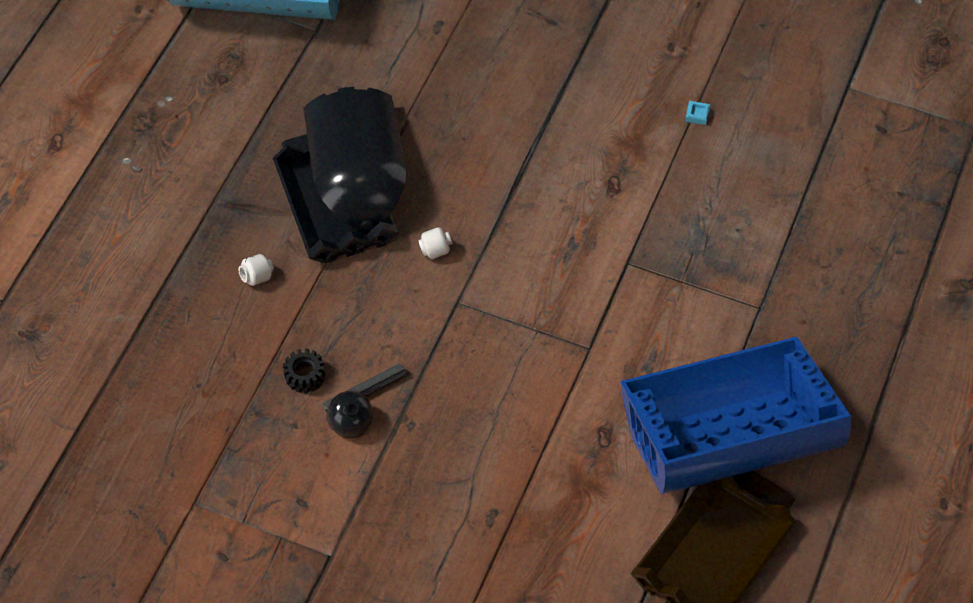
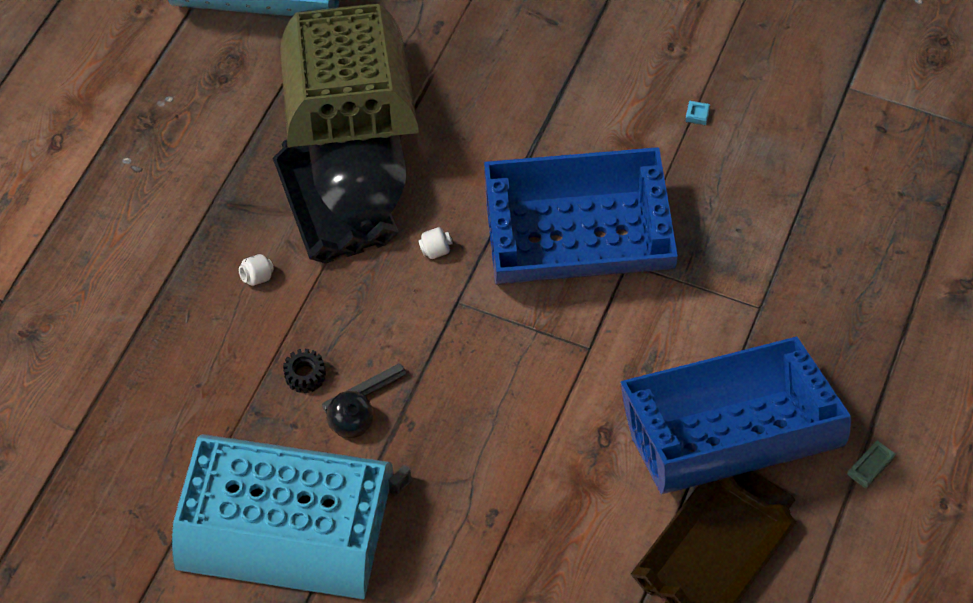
none -> medium azure slope [172,434,393,600]
none -> olive slope [280,4,419,147]
none -> flat silver tile [389,464,412,496]
none -> blue slope [484,147,678,284]
none -> sand green tile [847,440,896,489]

